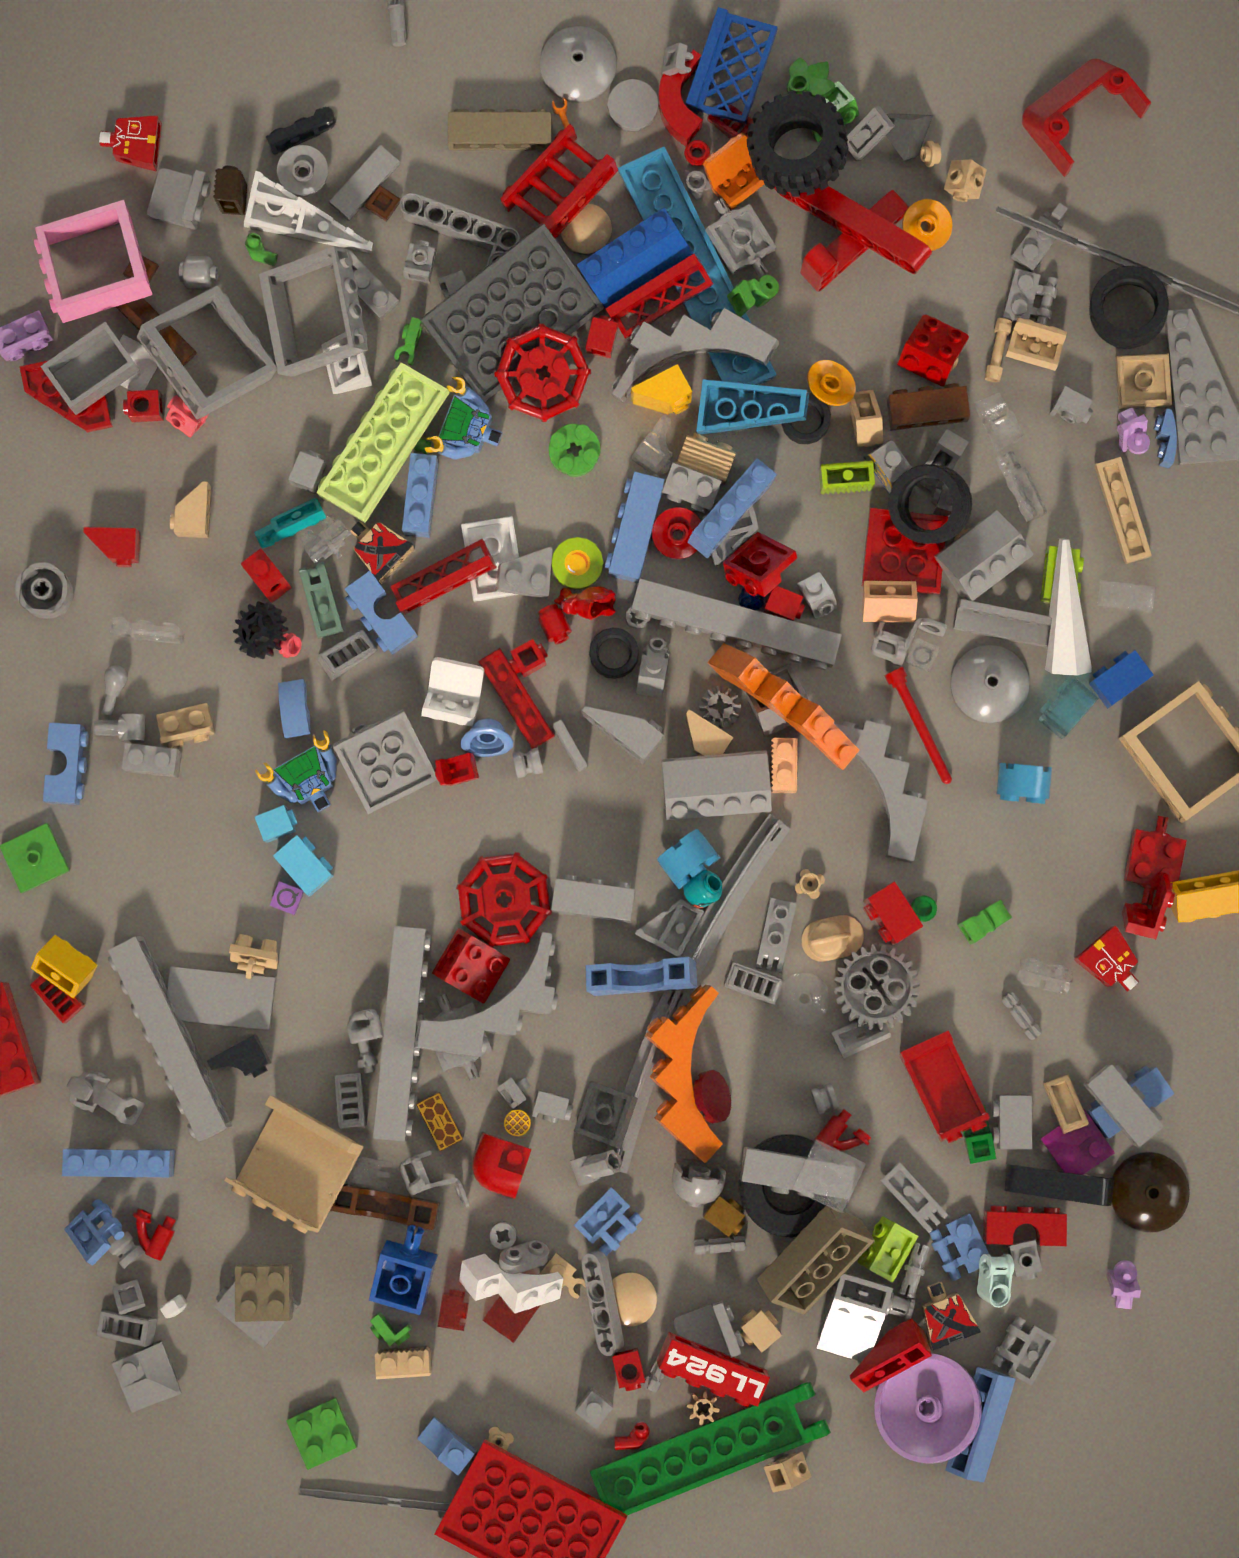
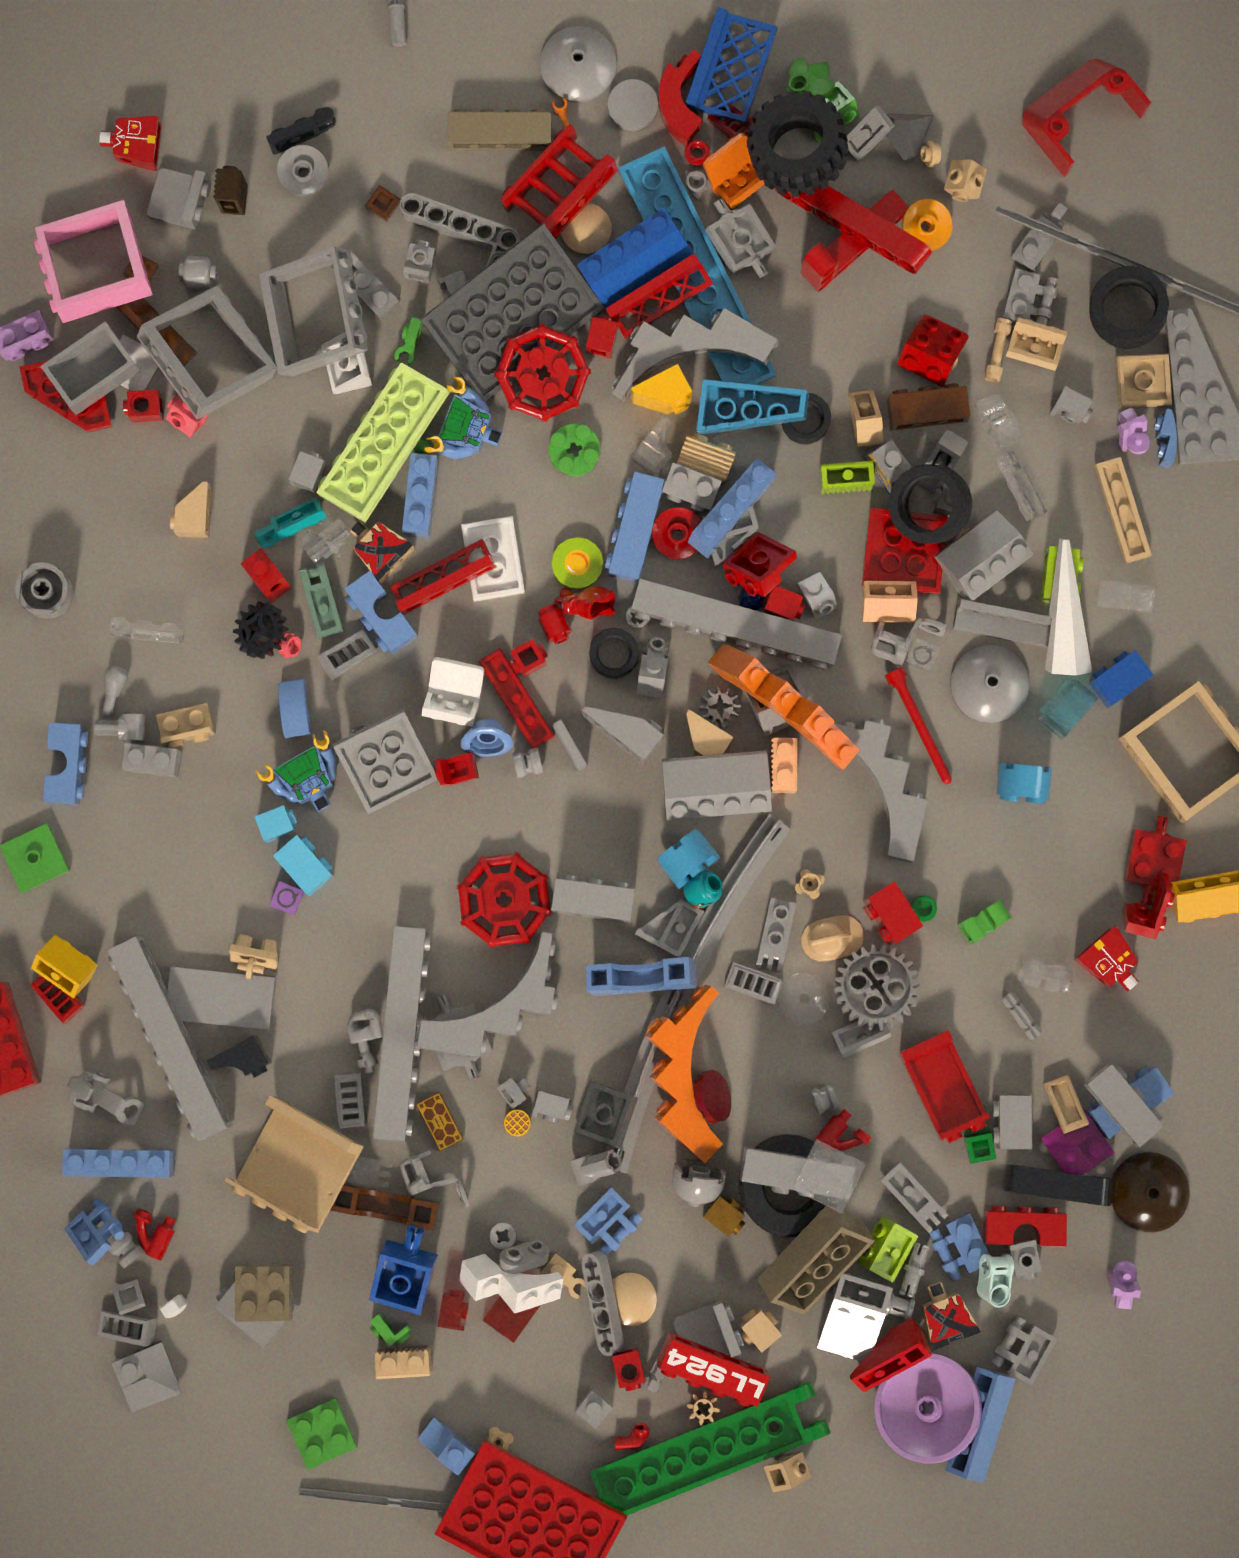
red slope [83,527,140,567] -> none
white wedge [244,171,373,253] -> none
bright green arm [245,233,278,266] -> none
light grey tile [329,145,400,220] -> none
red bracket [432,928,510,1004] -> none
red brick [472,1132,532,1199] -> none
light grey wing [496,547,553,598] -> none
light grey tile [662,43,693,76] -> none
light grey axle [693,1235,746,1255] -> none
bright green leg [727,275,779,317] -> none
light orange dish [807,360,856,406] -> none

